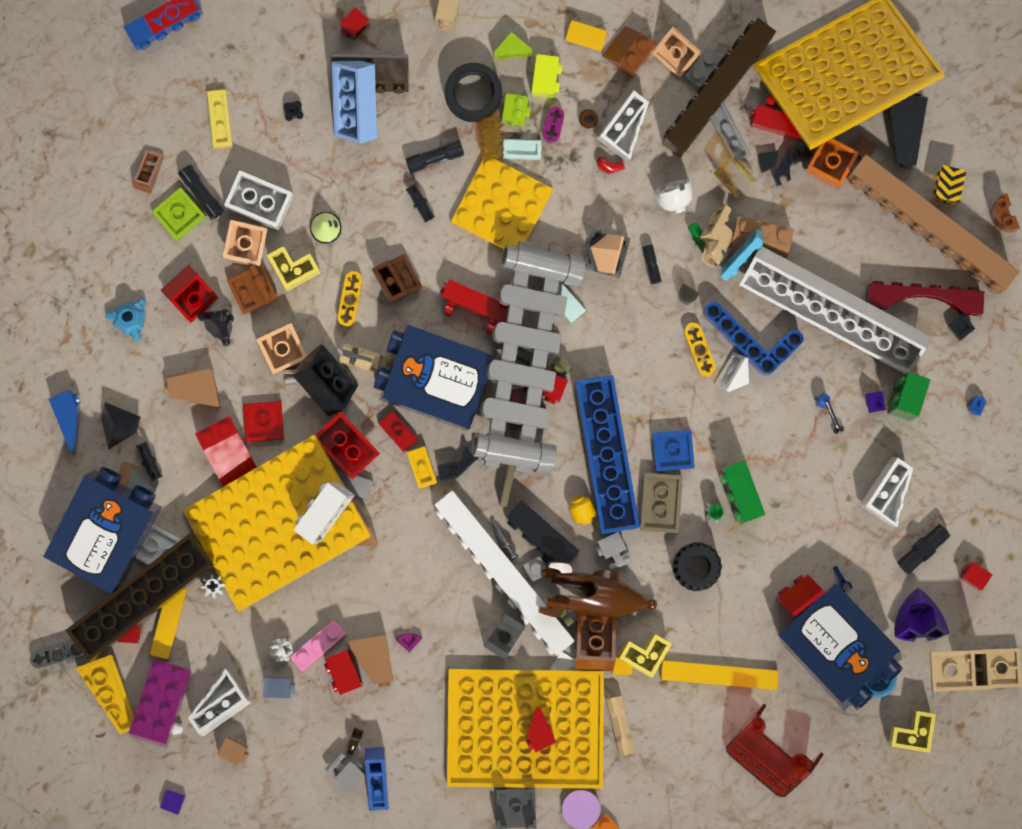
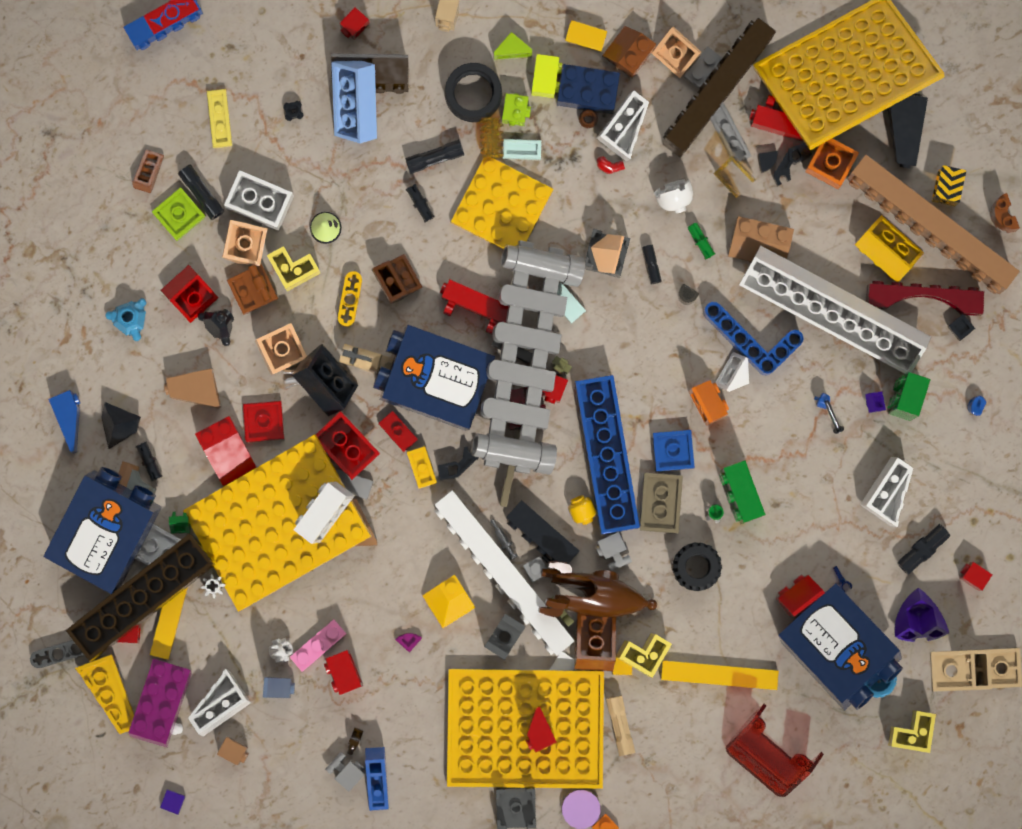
medium nougat slope [347,635,394,687] -> none
magenta beam [543,107,564,144] -> none
yellow beam [684,323,715,377] -> none
tan plate [700,205,734,267] -> none
medium azure plate [720,228,764,281] -> none
dark orange tile [852,135,877,160] -> none
none -> green tile [169,511,190,534]
none -> yellow slope [422,575,475,628]
none -> dark blue brick [557,64,620,114]
none -> orange slope [689,380,729,426]
none -> yellow slope [855,215,924,282]

